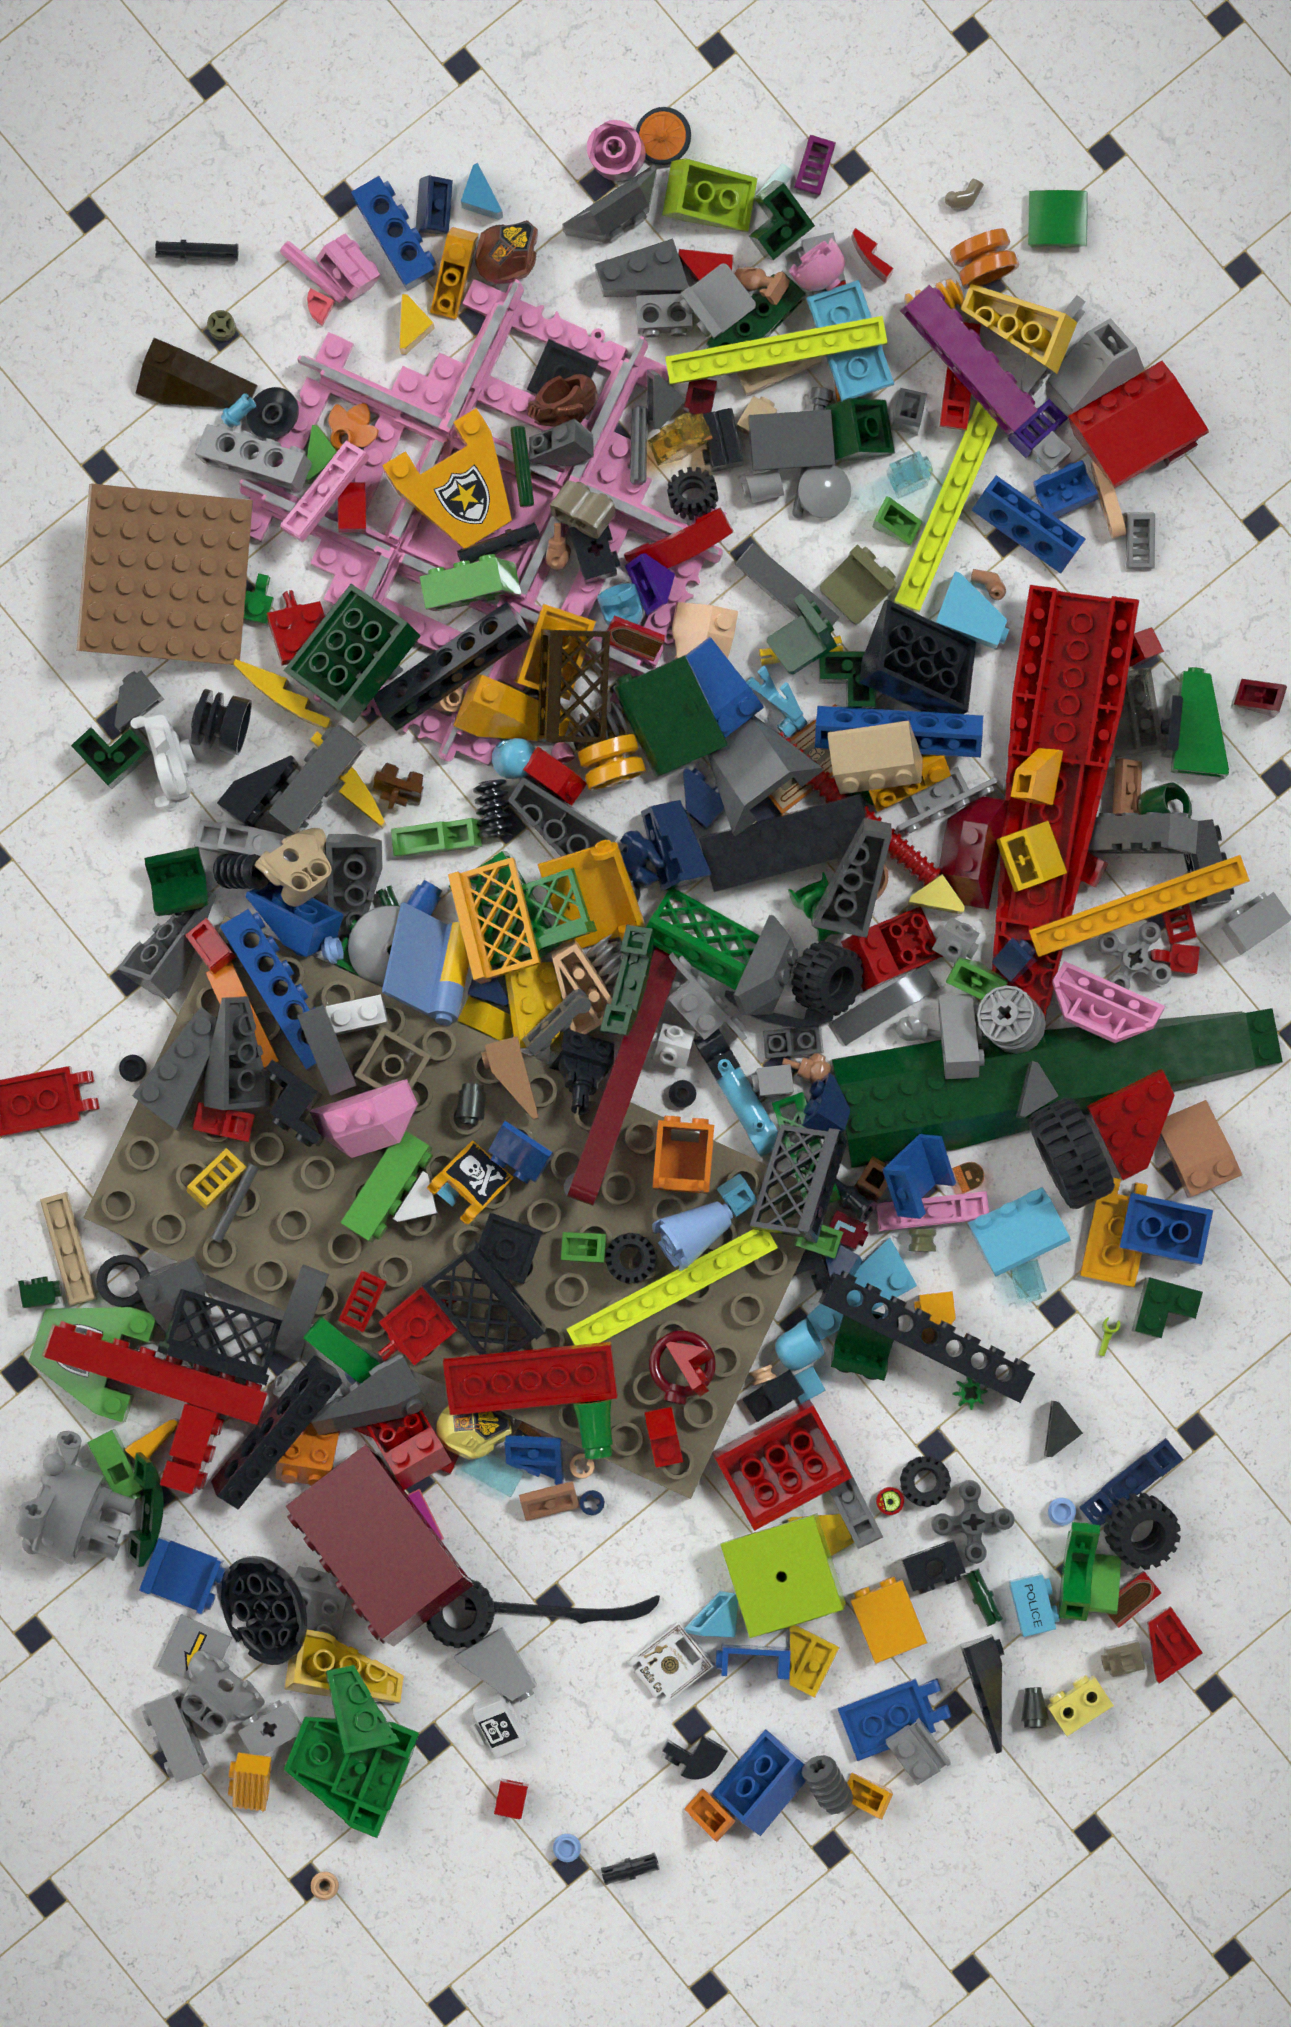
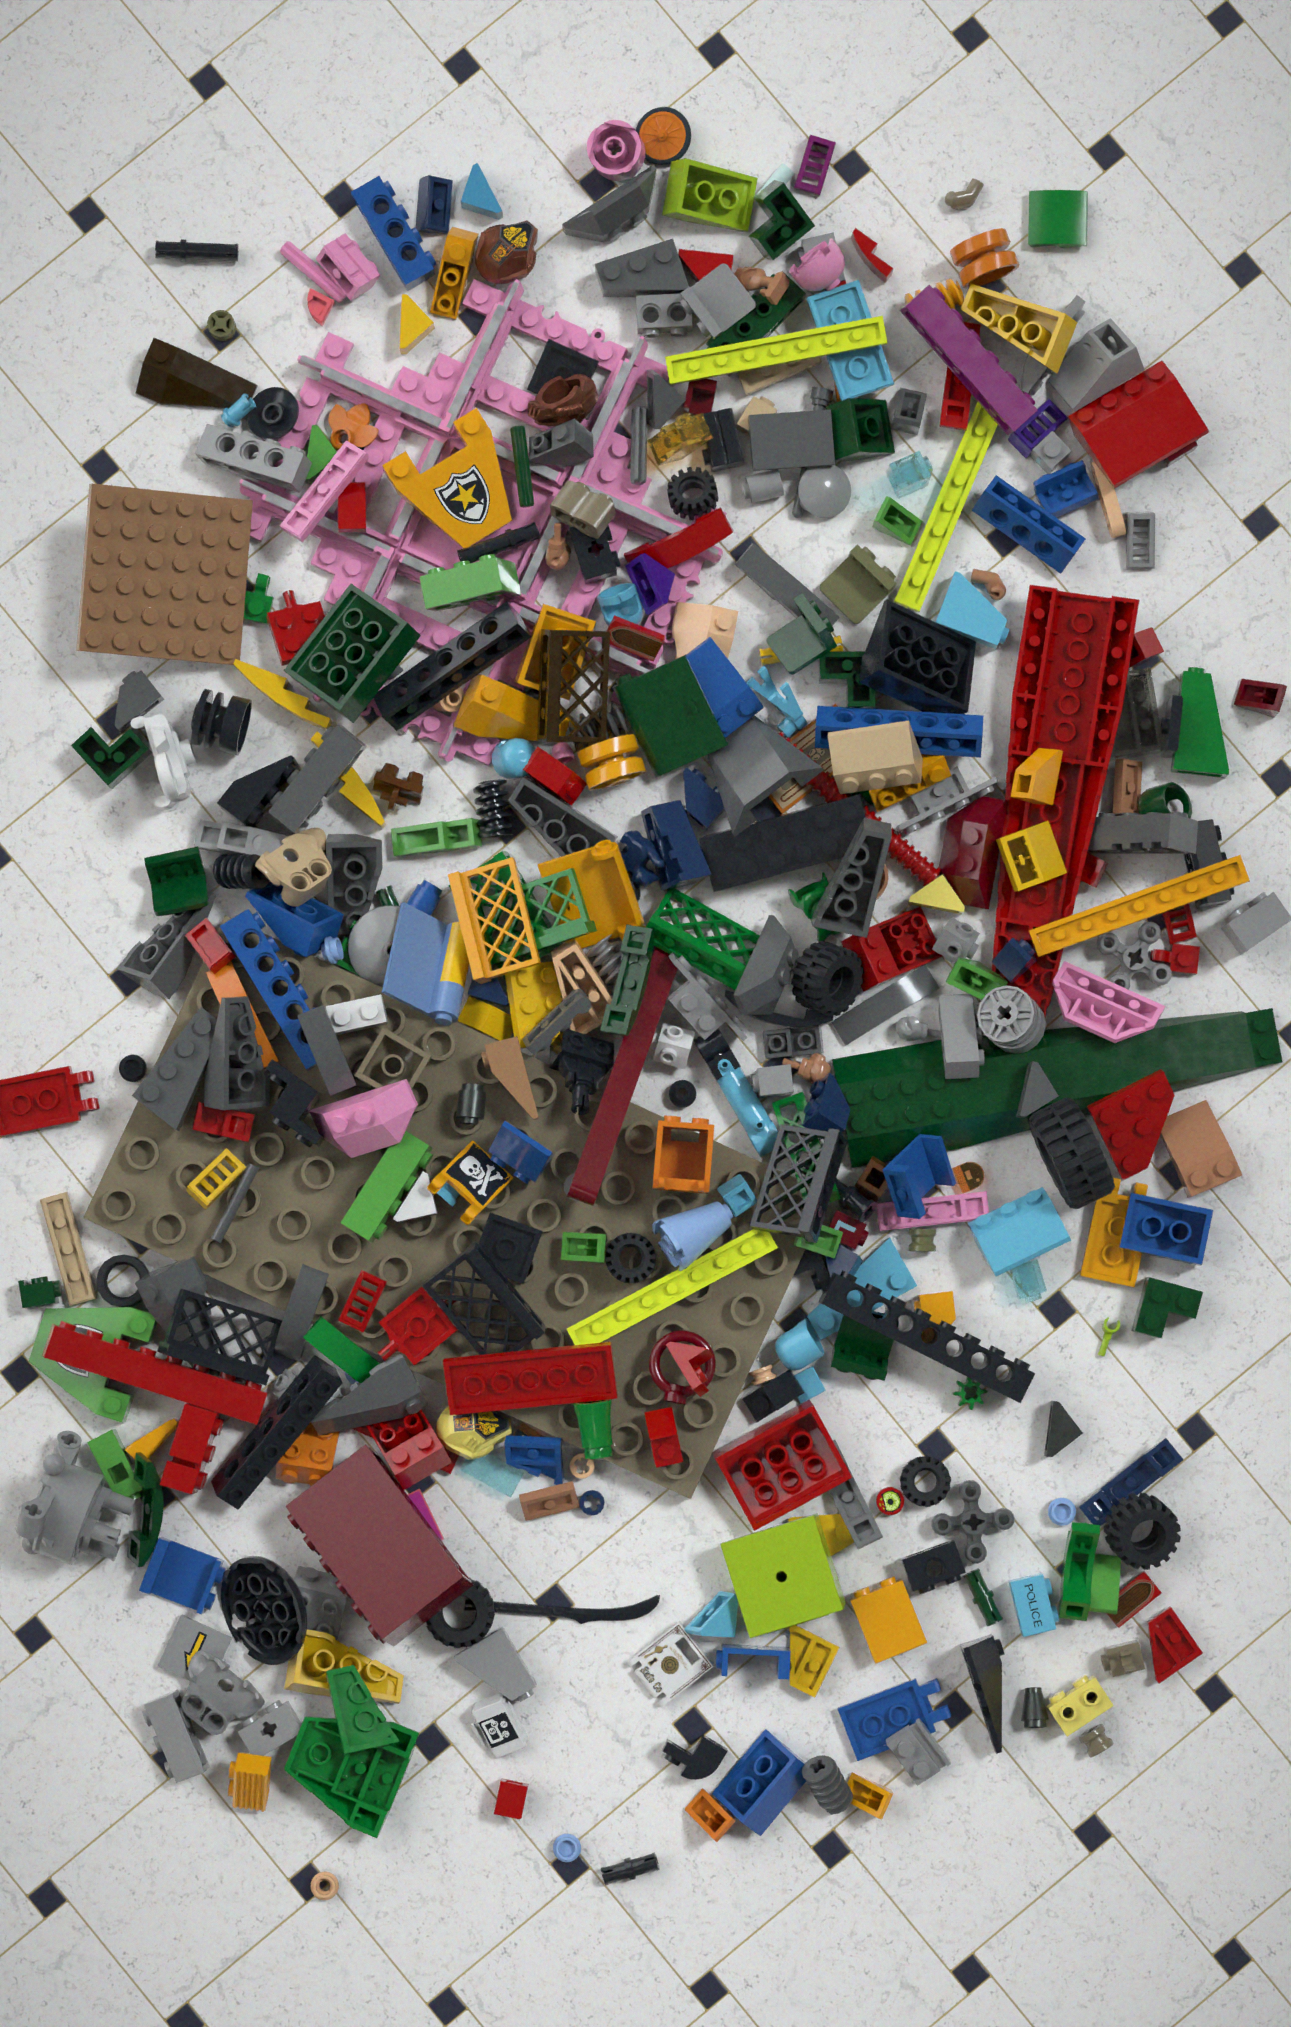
none -> dark tan wheel [1078,1724,1114,1758]

